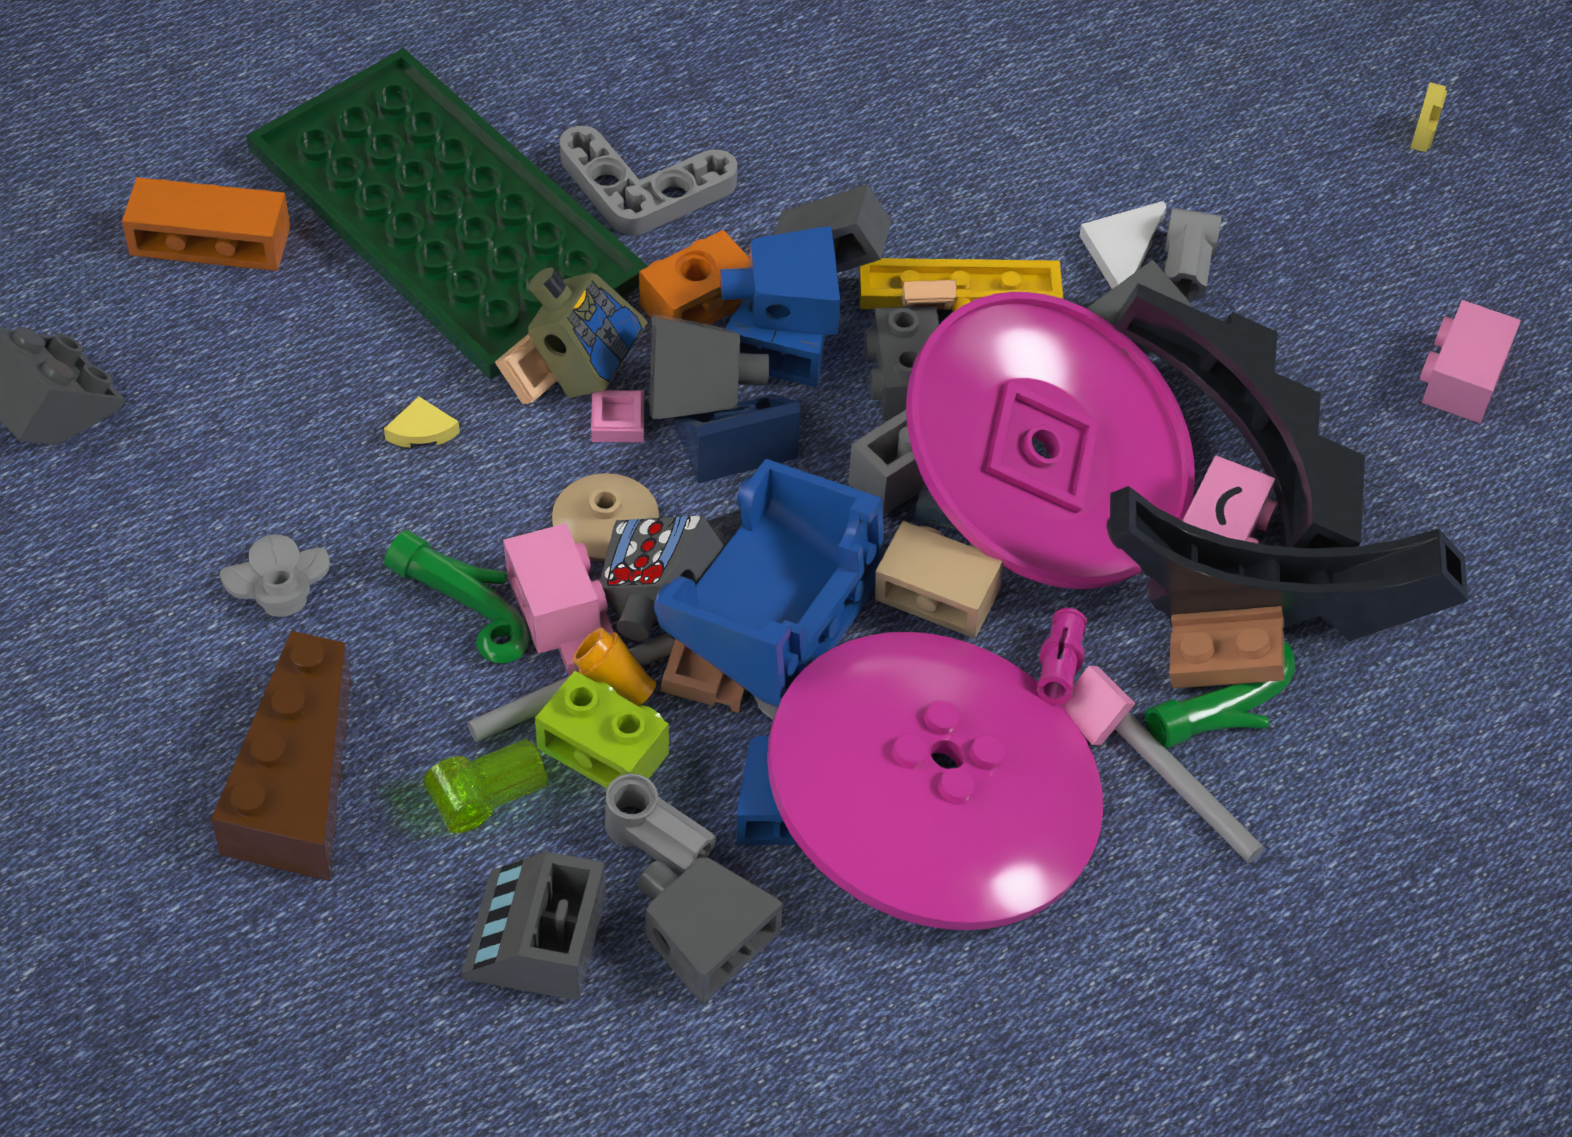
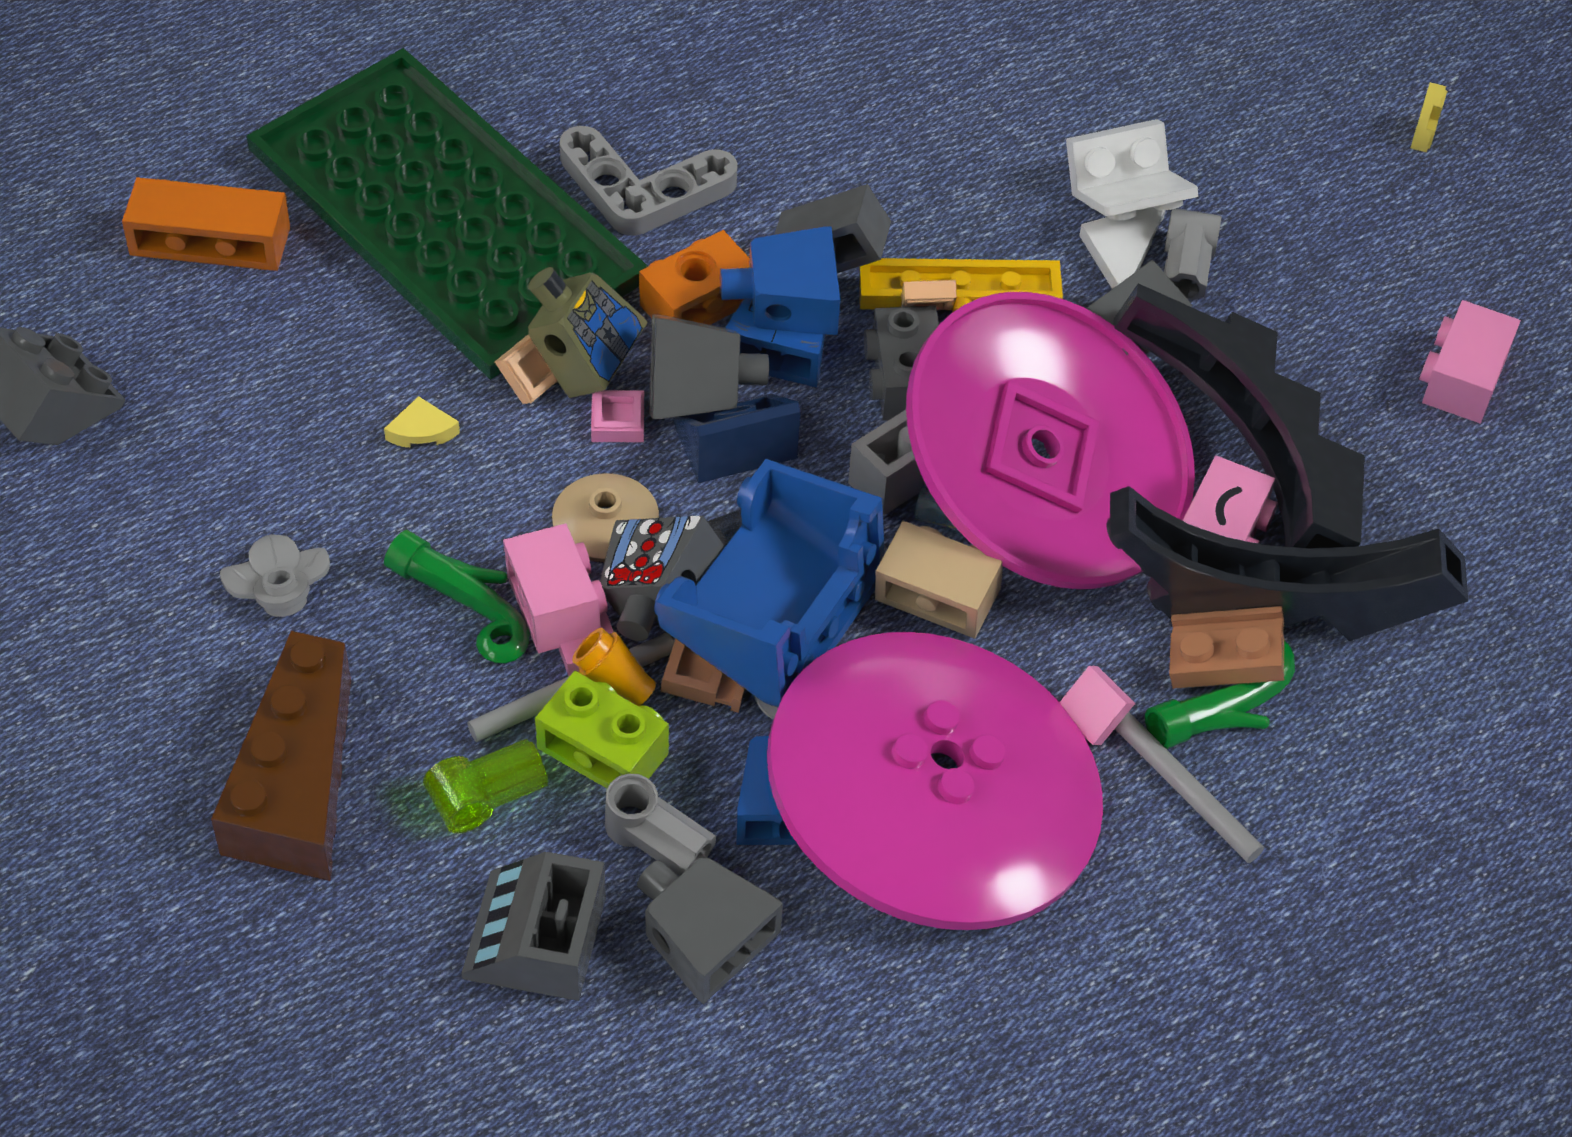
dark pink pin [1037,608,1087,705] -> none
none -> white bracket [1066,119,1198,220]

